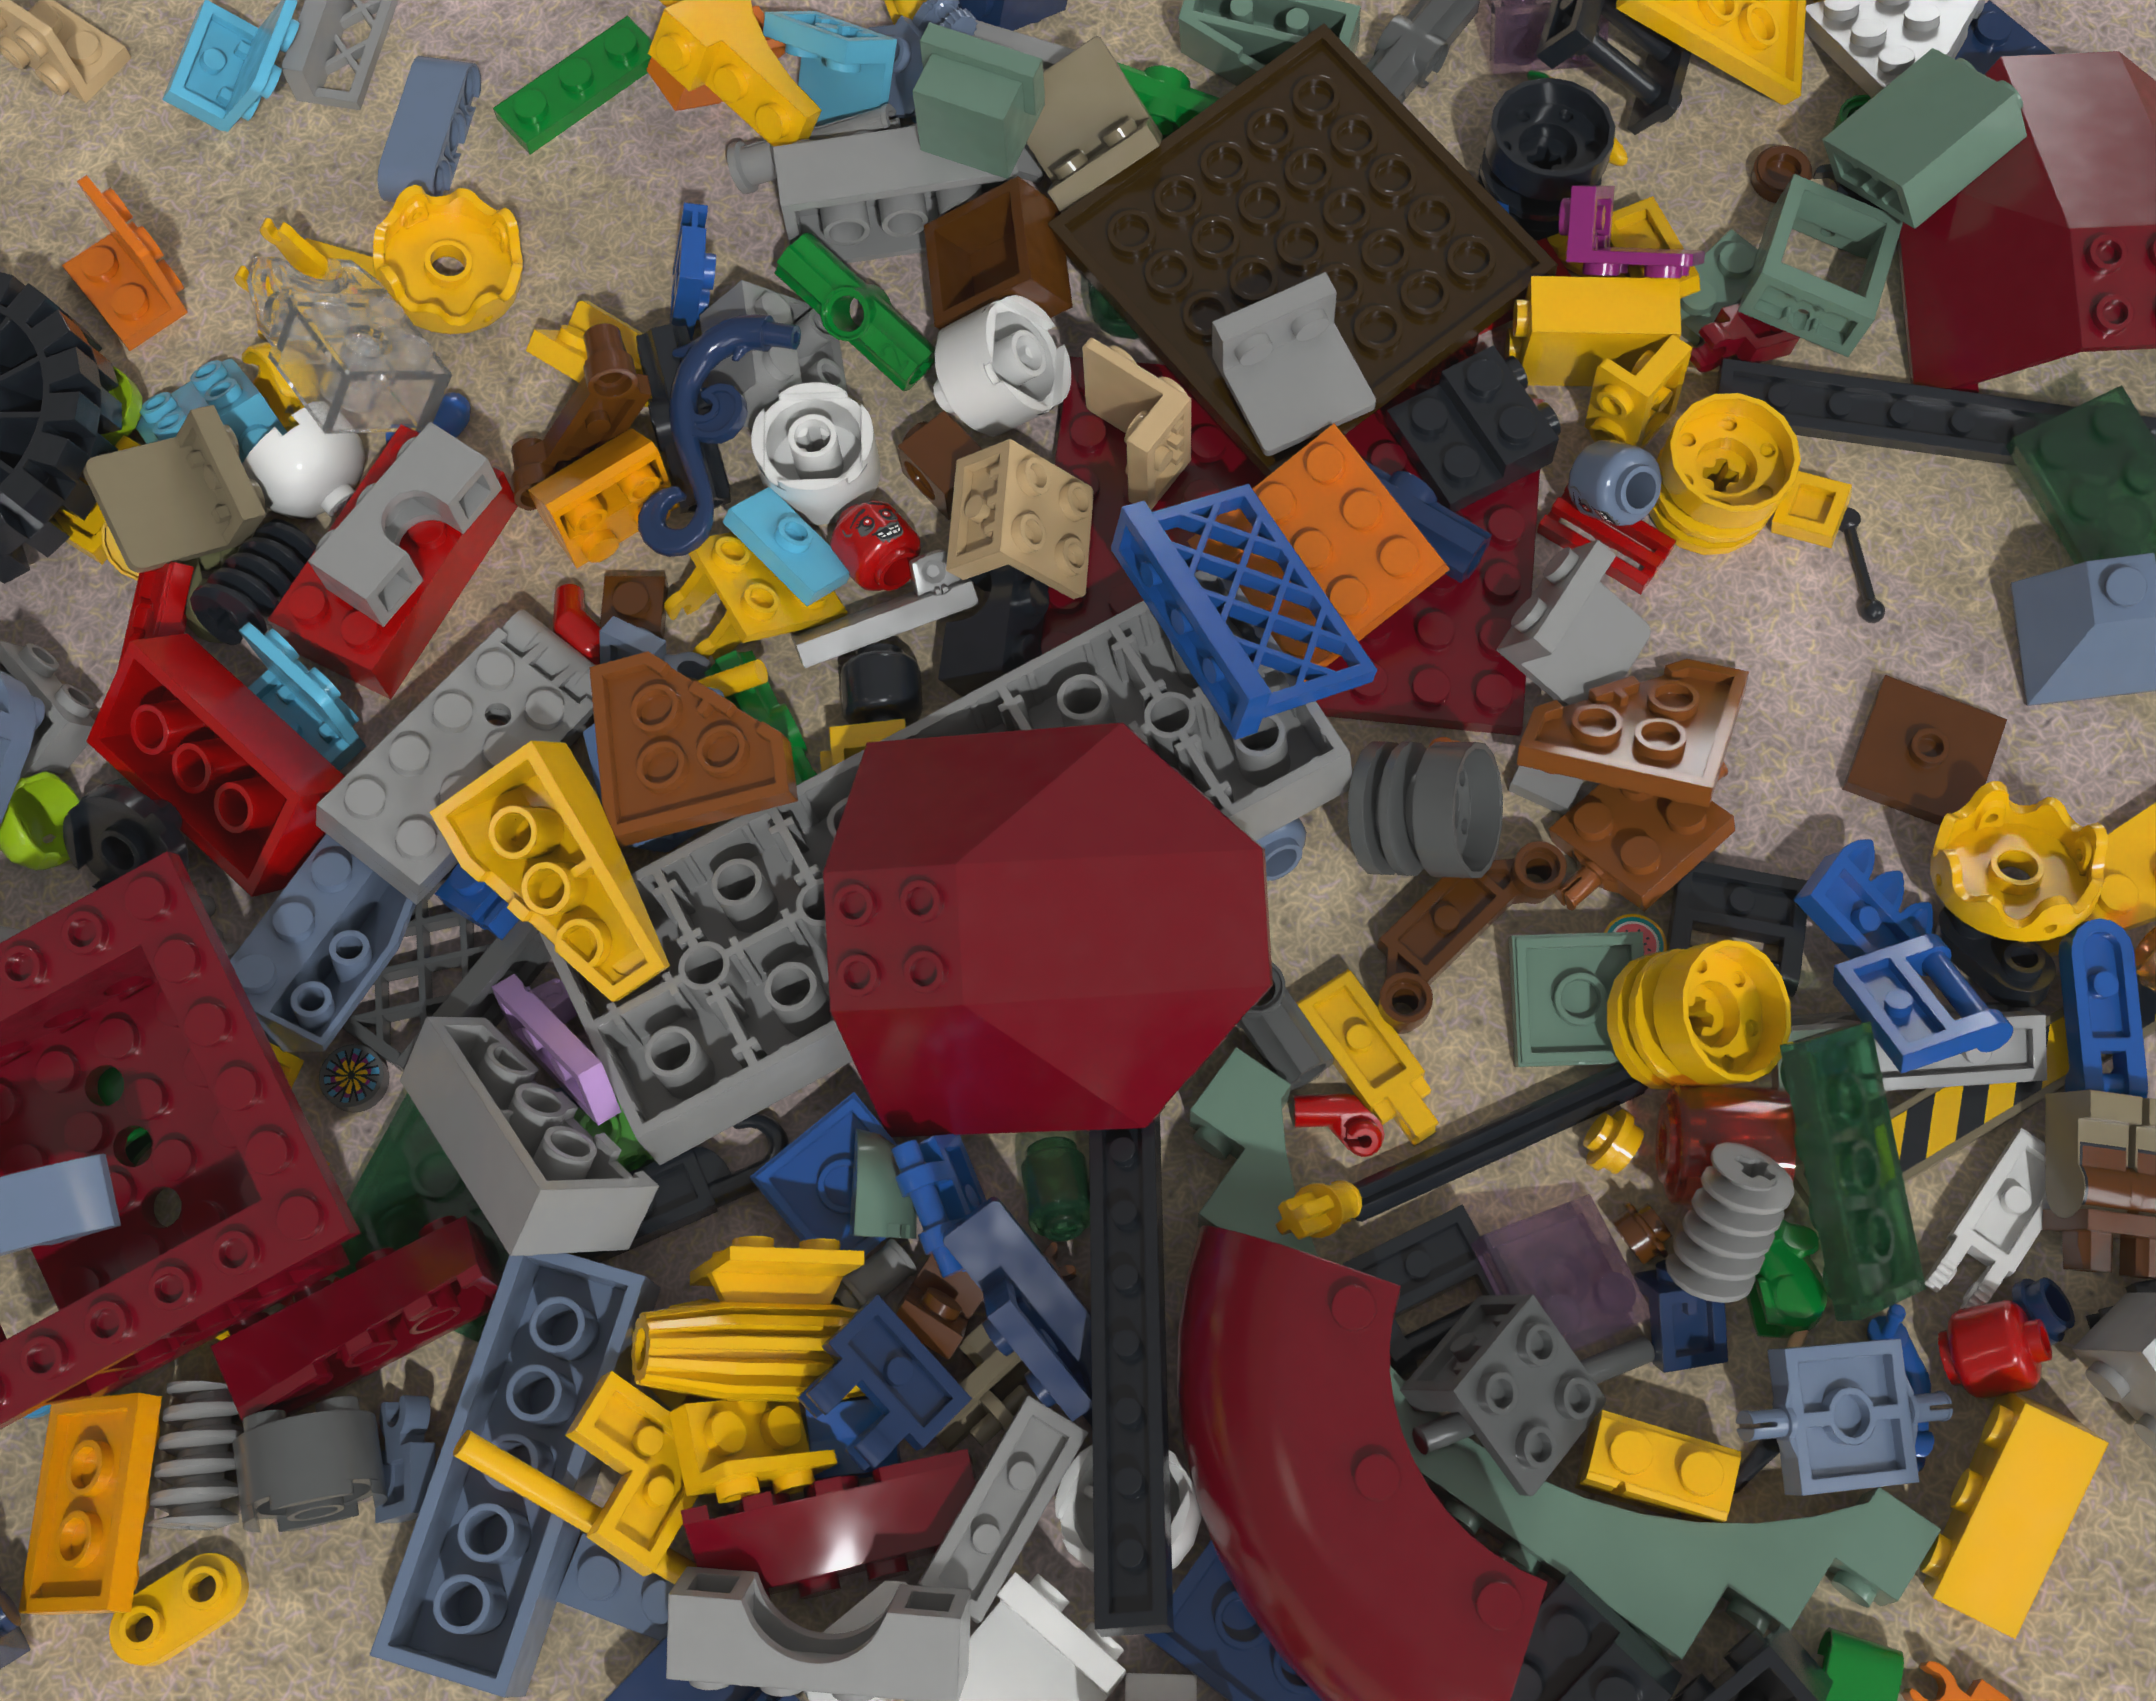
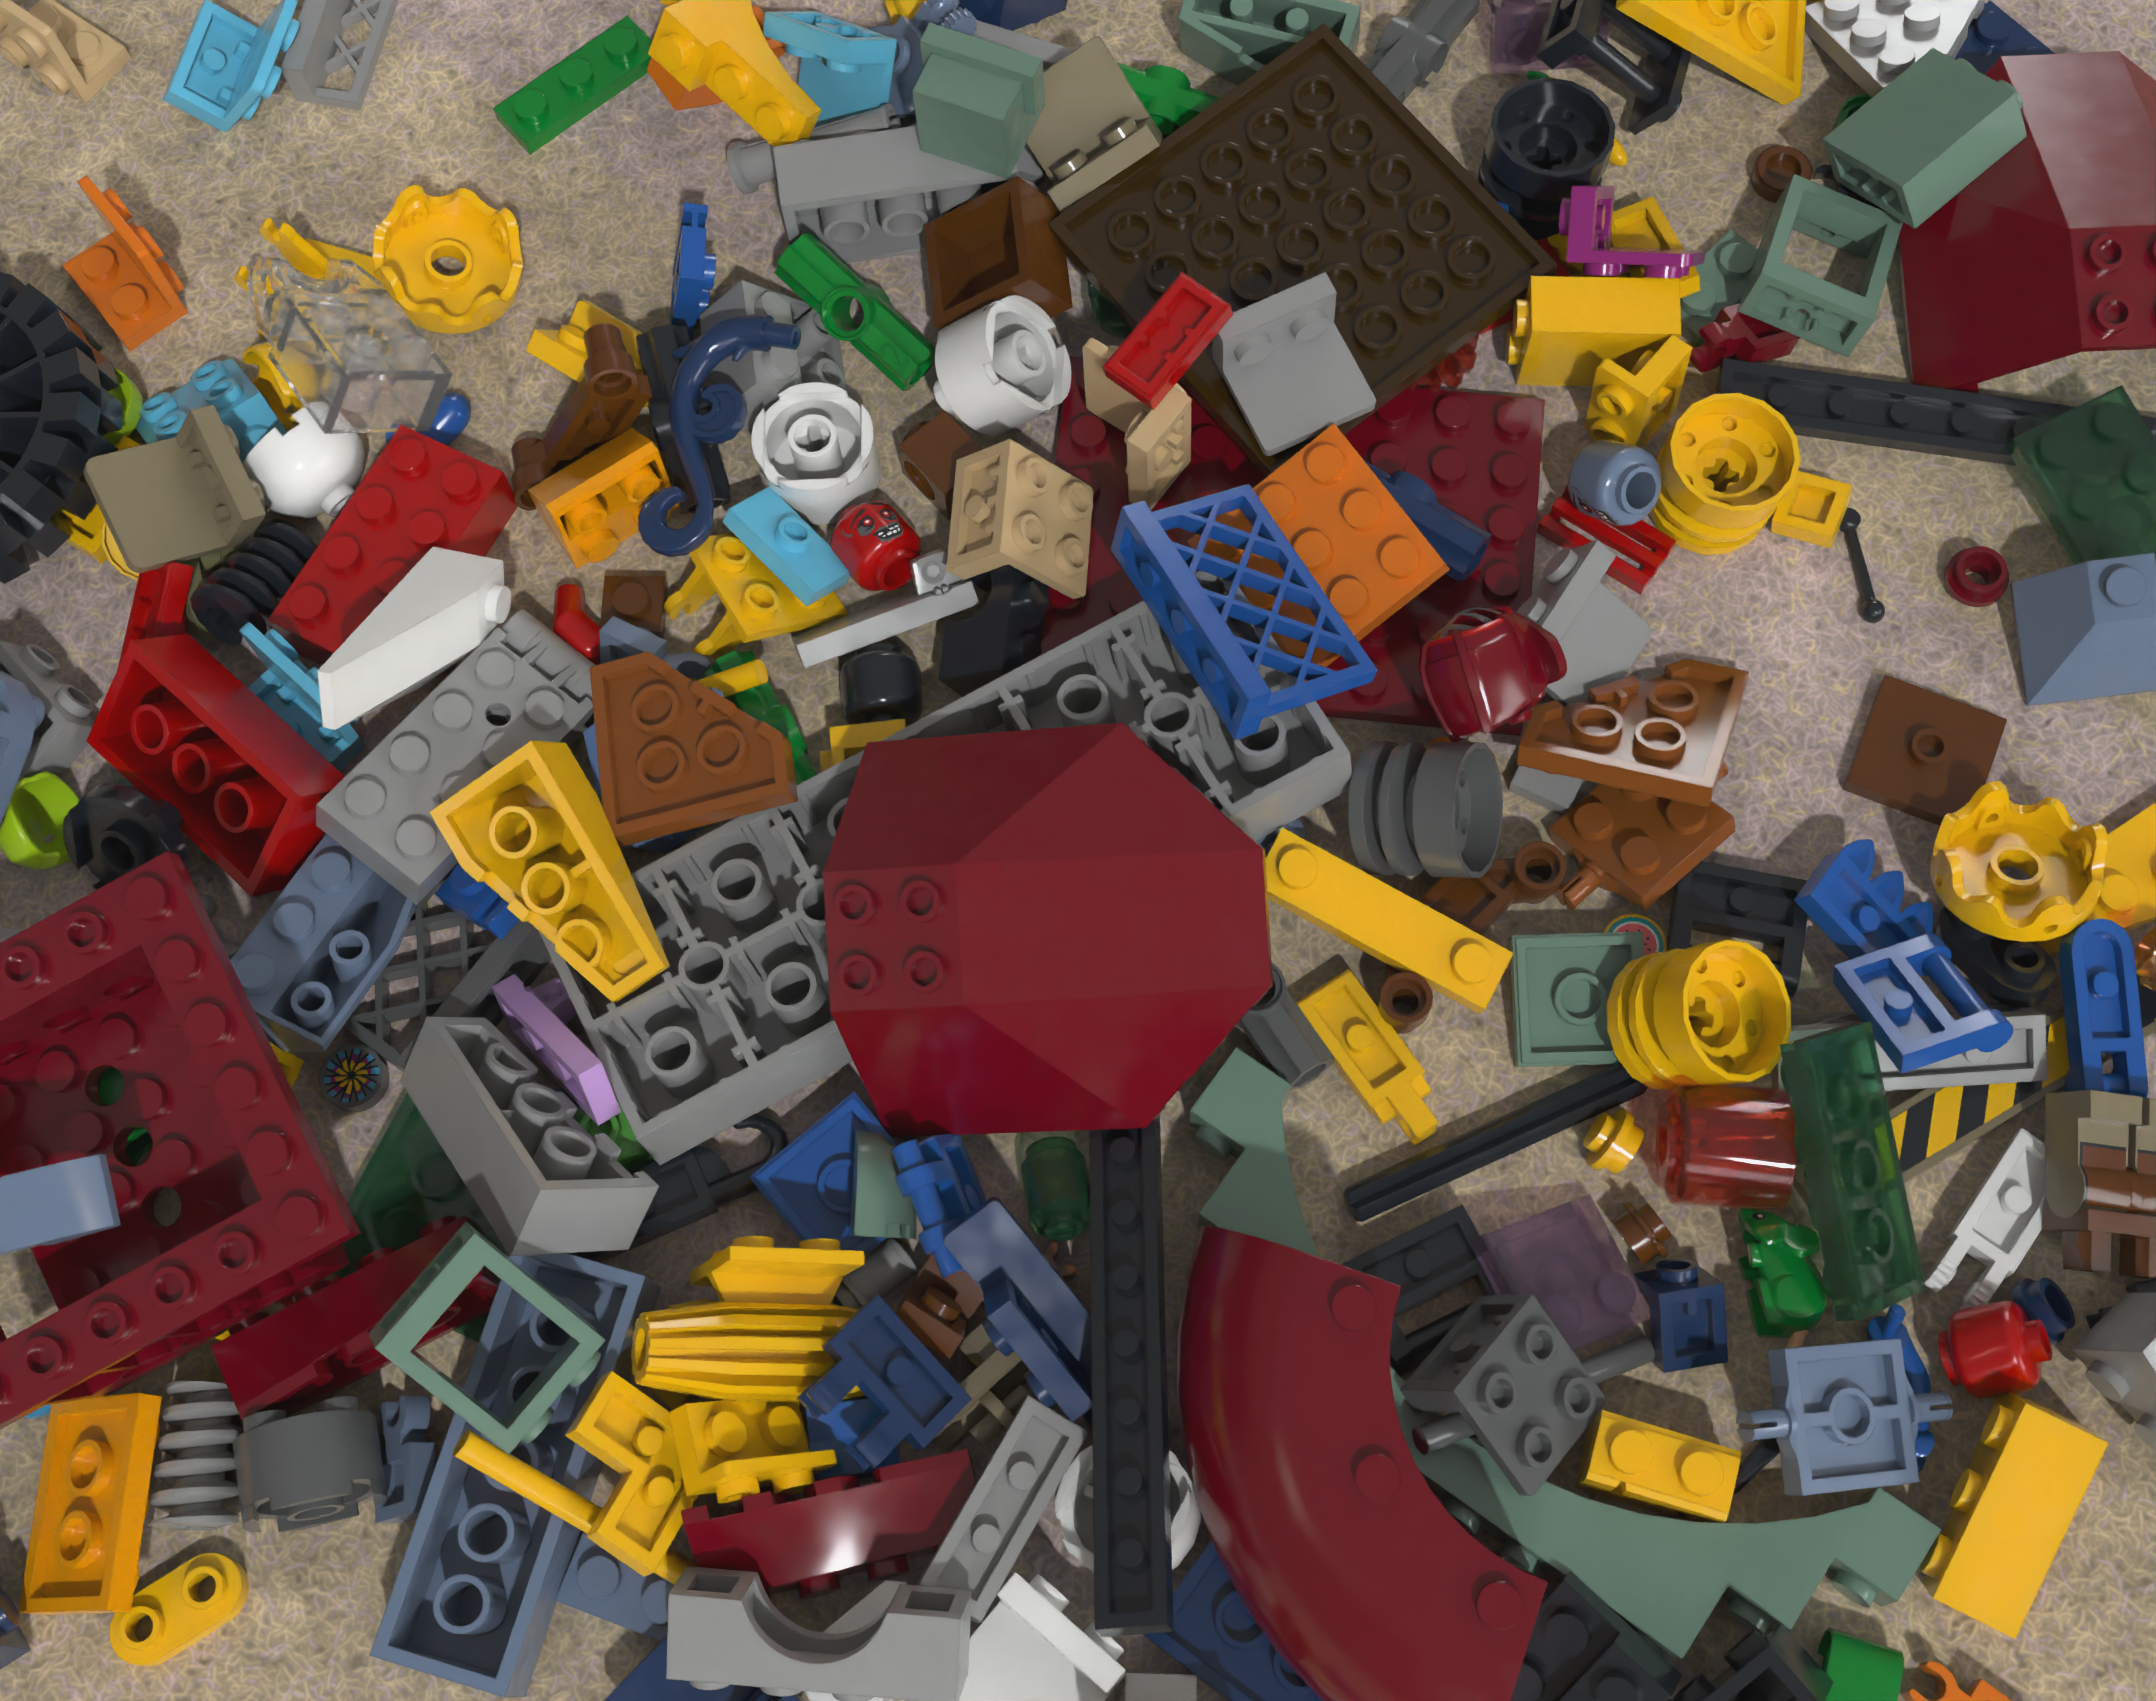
light grey arch [308,422,502,627] -> none
sand blue beam [377,55,481,202] -> none
yellow axle [1275,1180,1362,1240] -> none
red arm [1293,1093,1385,1157] -> none
black plate [1385,345,1561,513] -> none
light grey piece [1665,1142,1795,1303] -> none
none -> white wedge [317,547,511,730]
none -> sand green window [368,1222,606,1454]
none -> red plate [1102,272,1233,410]
none -> yellow plate [1265,827,1514,1014]
none -> dark red piece [1419,606,1567,742]
none -> dark red plate [1944,546,2009,607]

